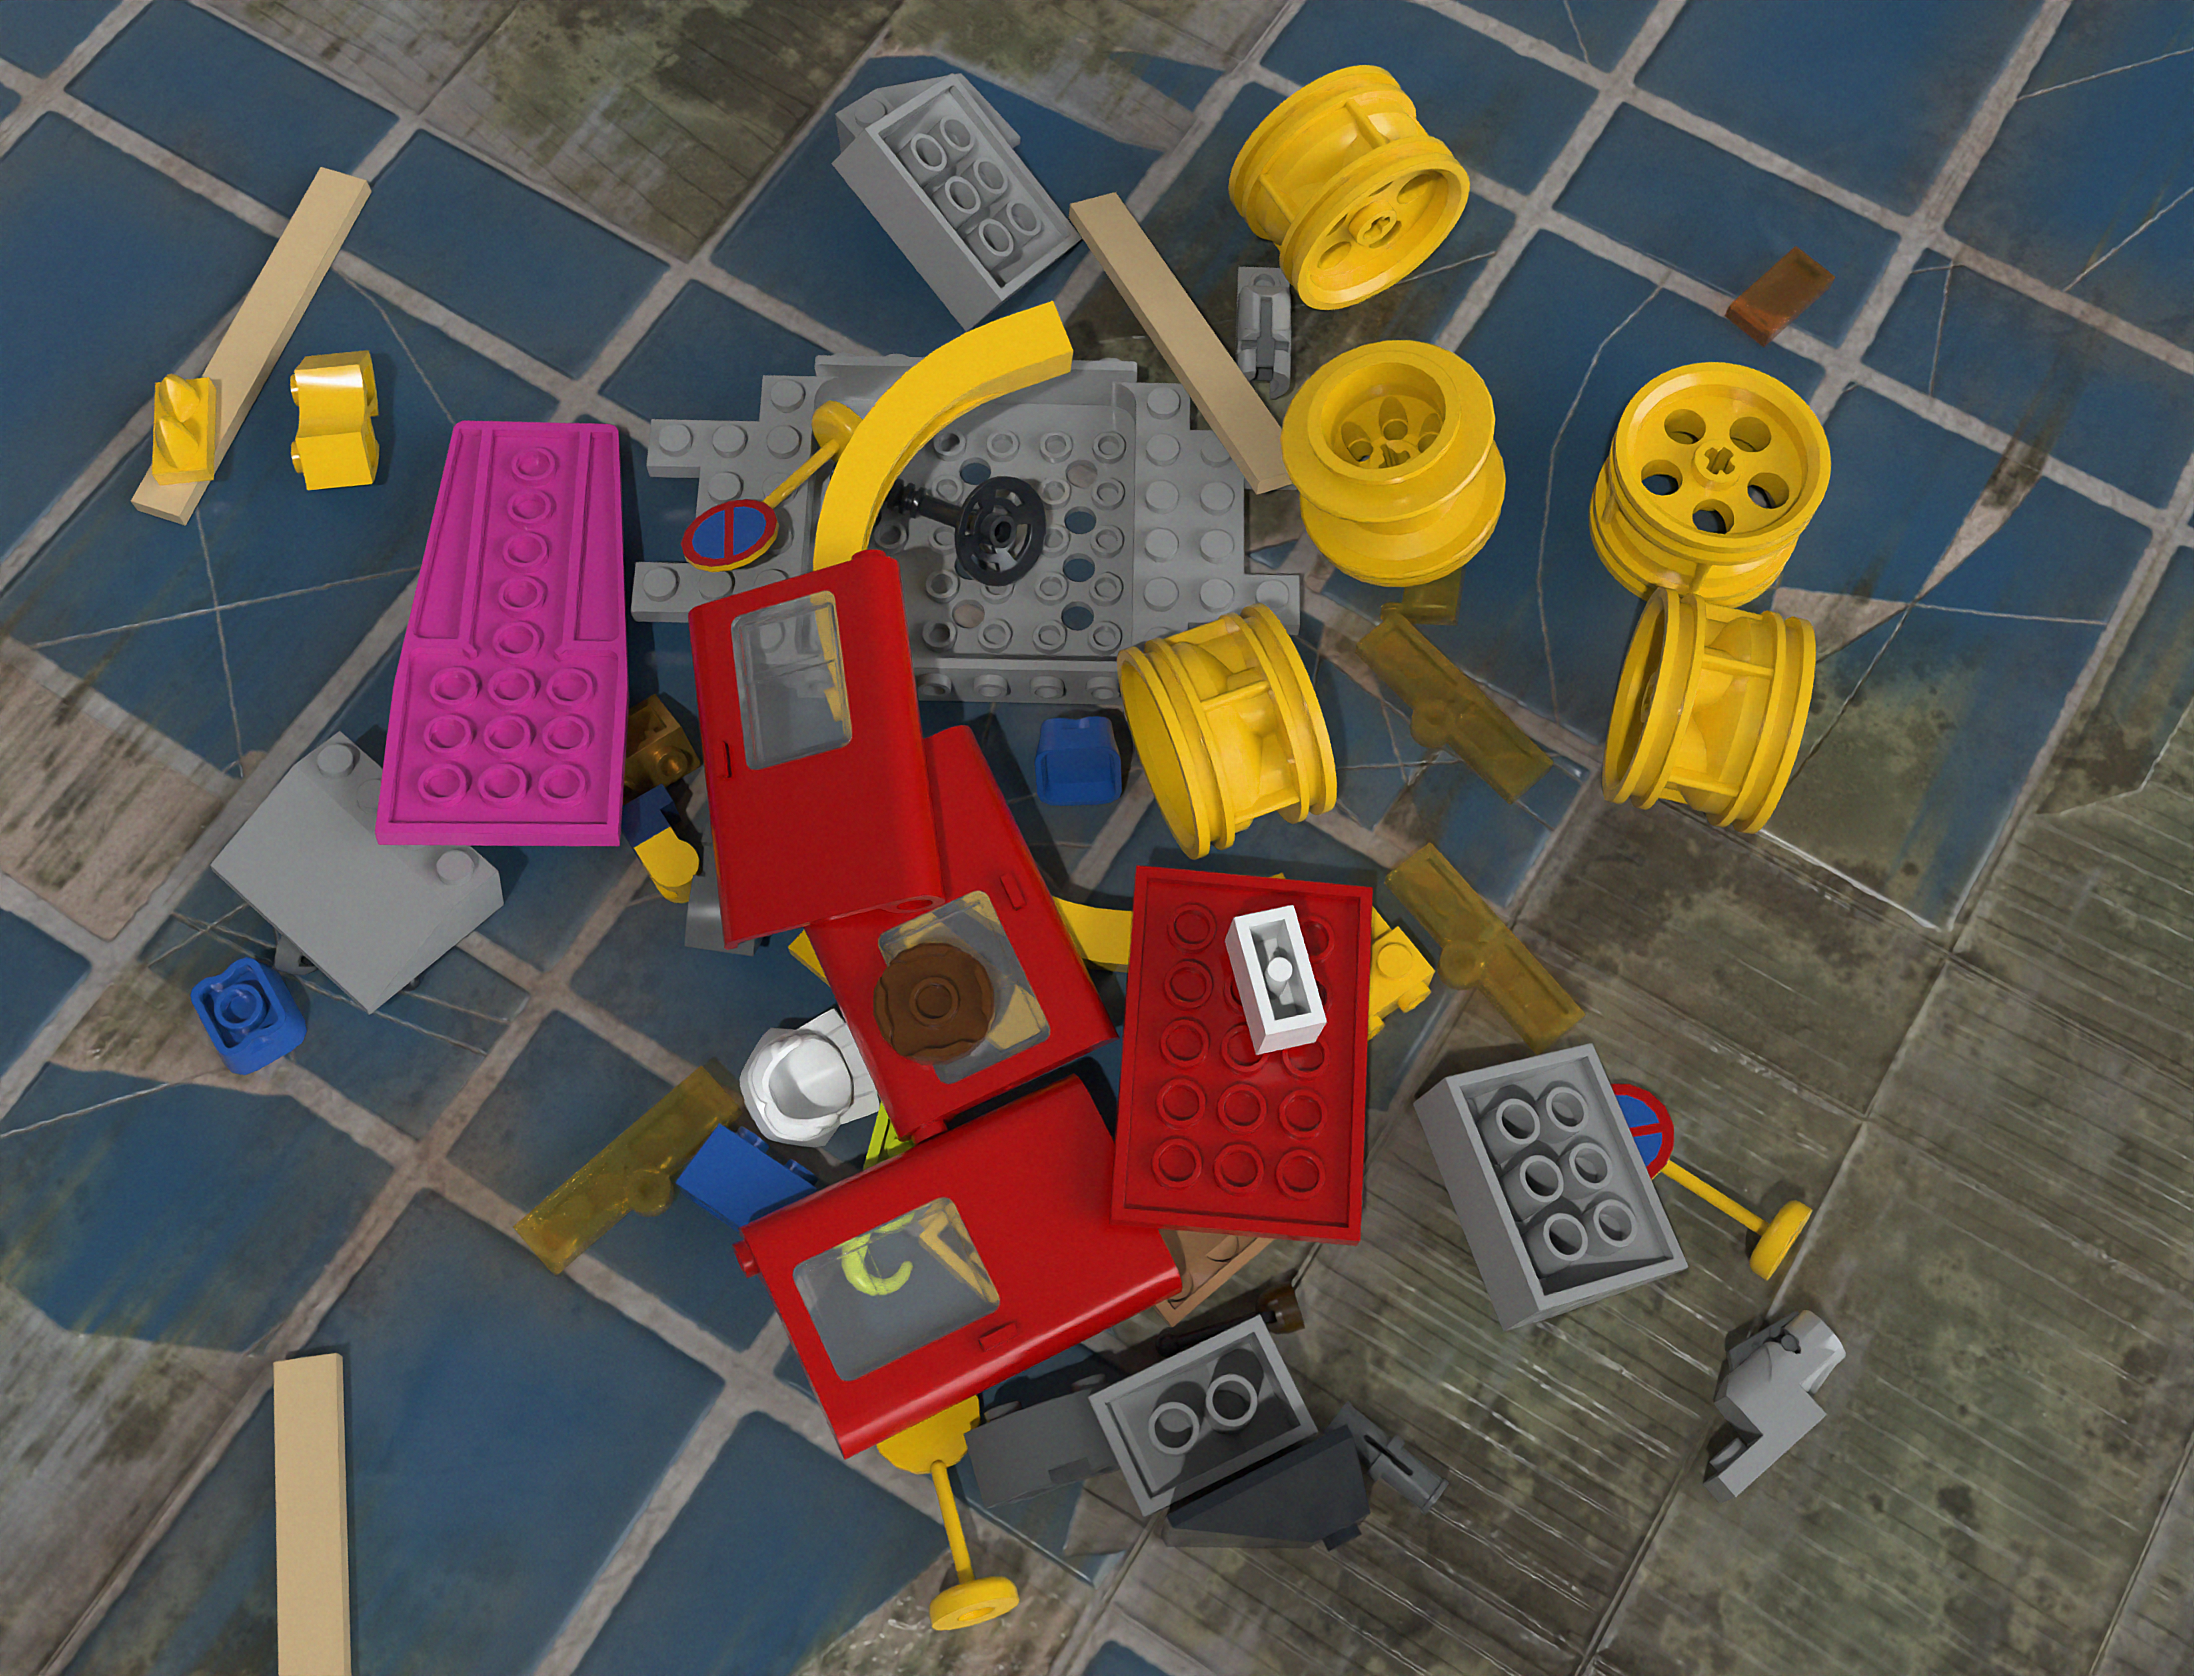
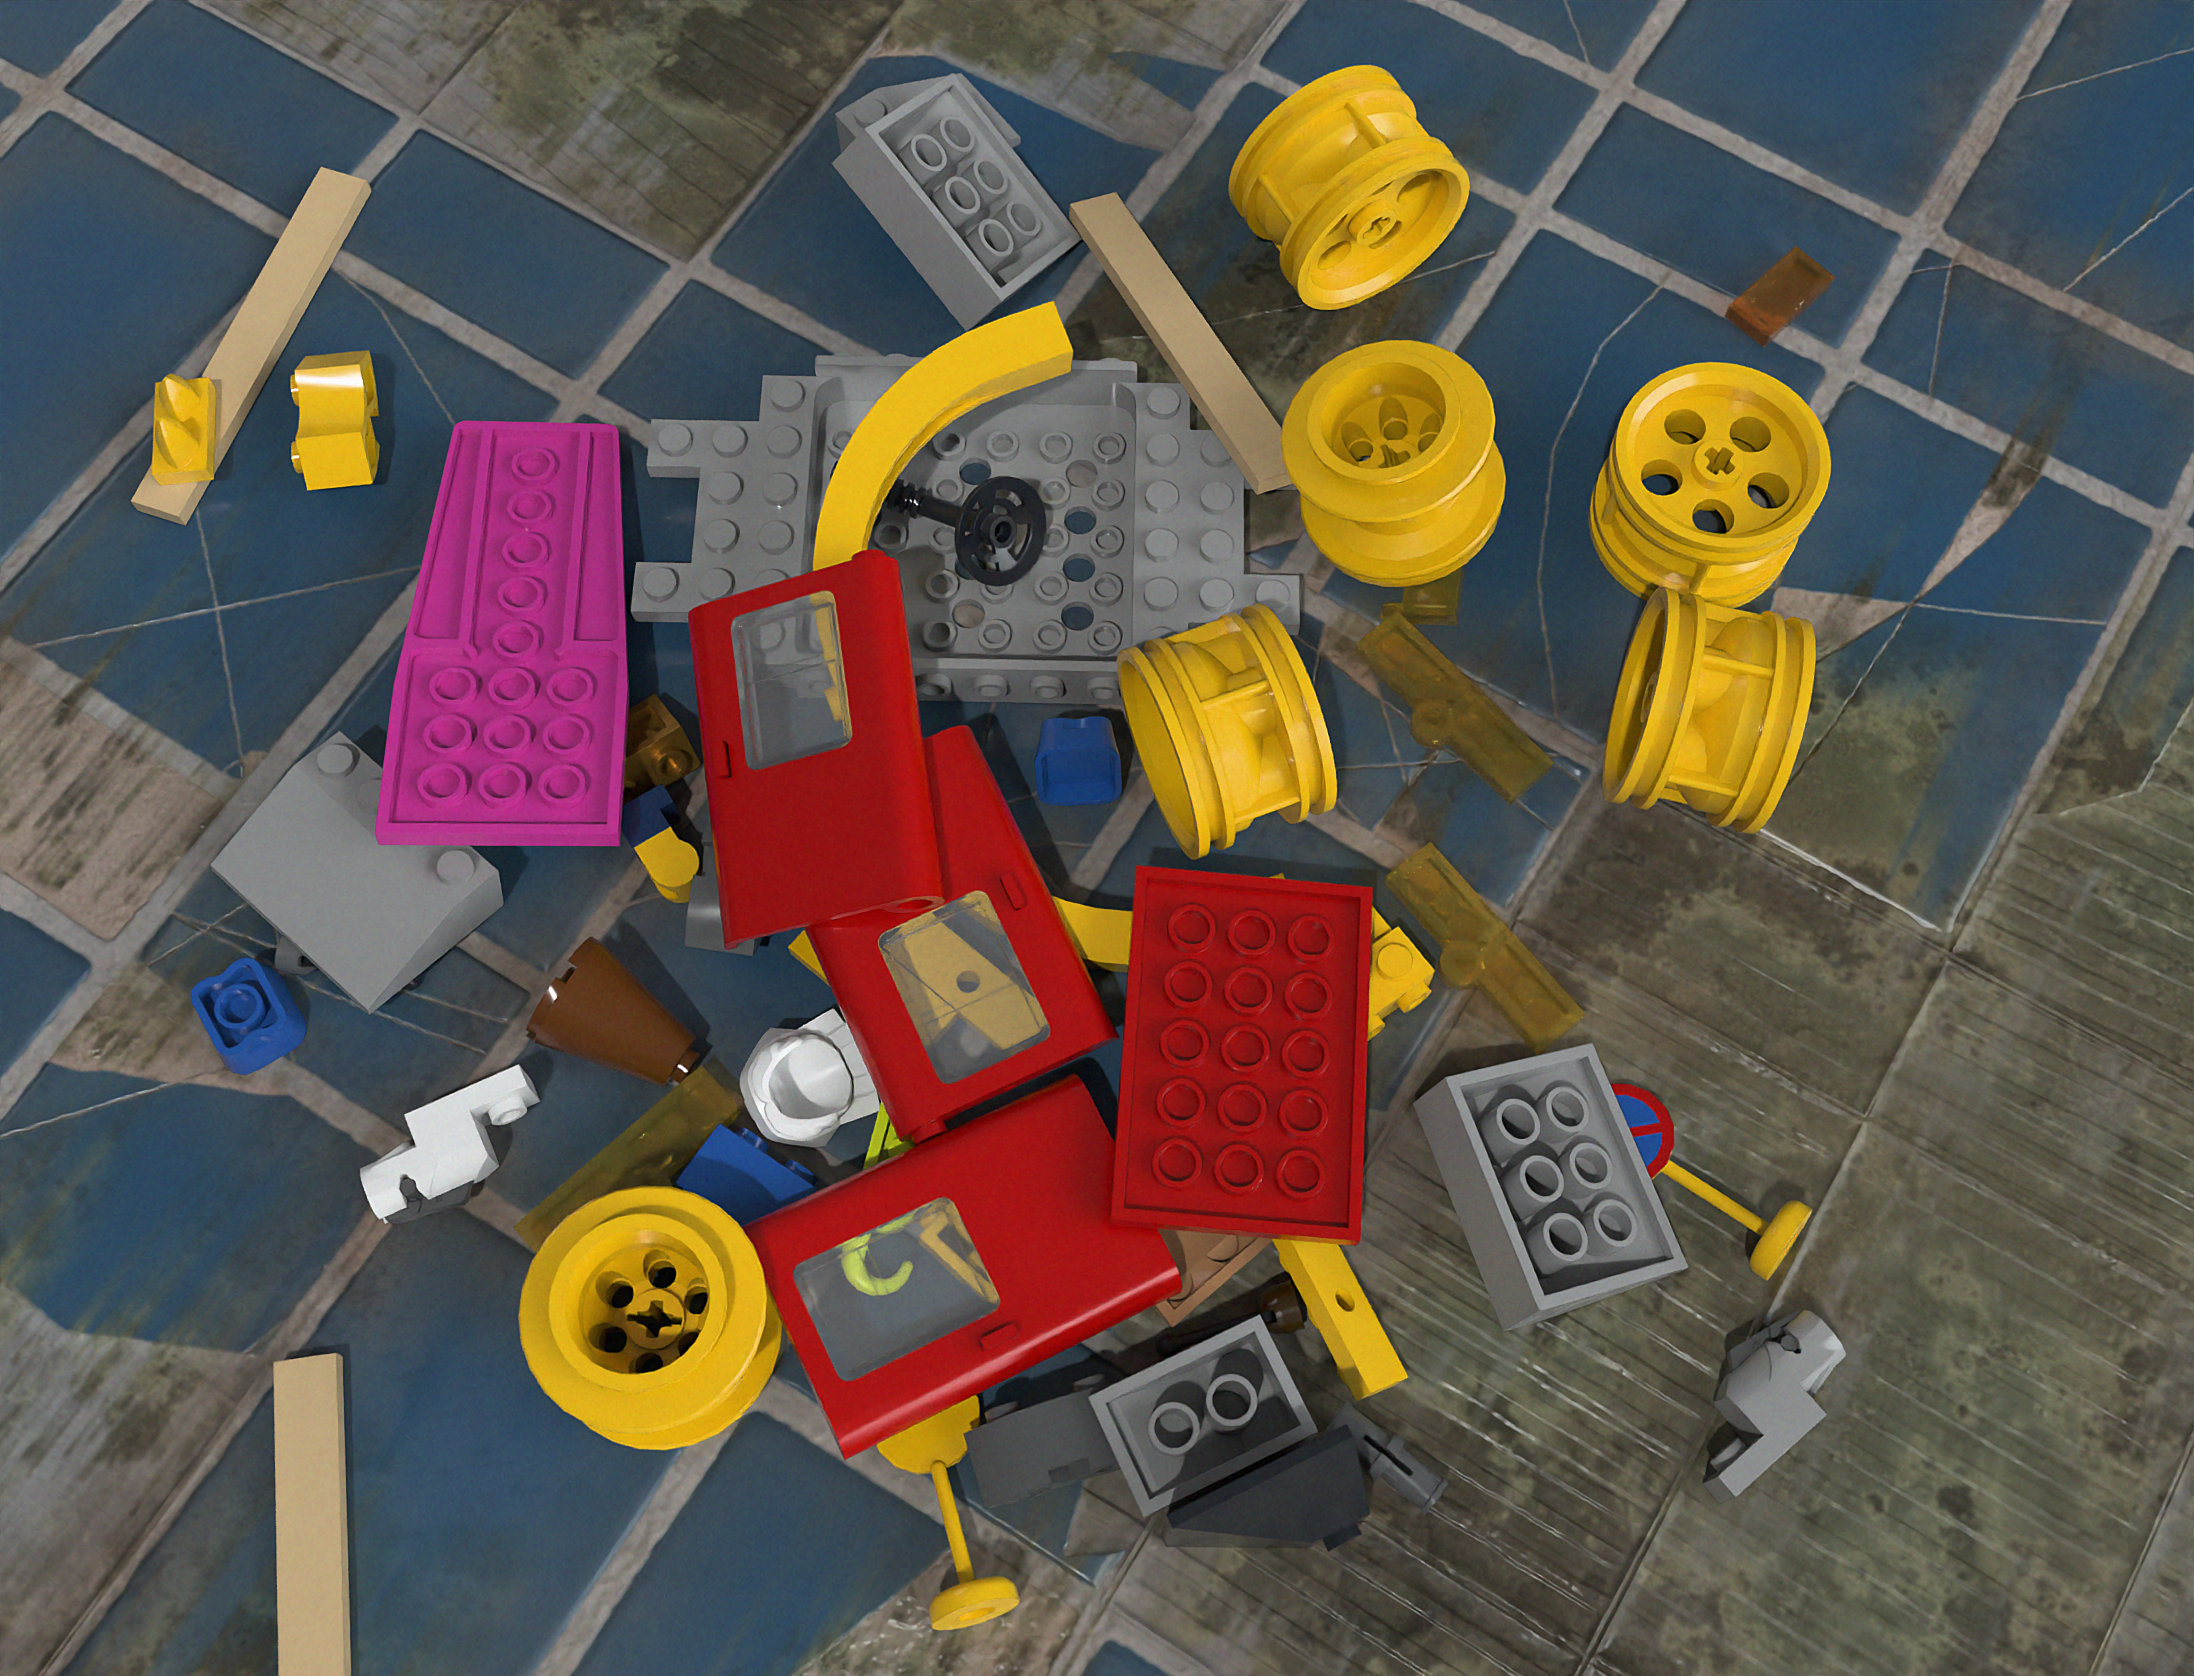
piece [681,400,862,572] -> none
reddish brown tile [873,943,995,1065] -> none
white brick [1225,905,1327,1055] -> none
light grey plate [1235,266,1291,399] -> none
none -> white plate [360,1064,540,1224]
none -> yellow wheel [518,1185,782,1450]
none -> reddish brown cone [525,936,700,1088]
none -> yellow tile [1272,1239,1408,1401]

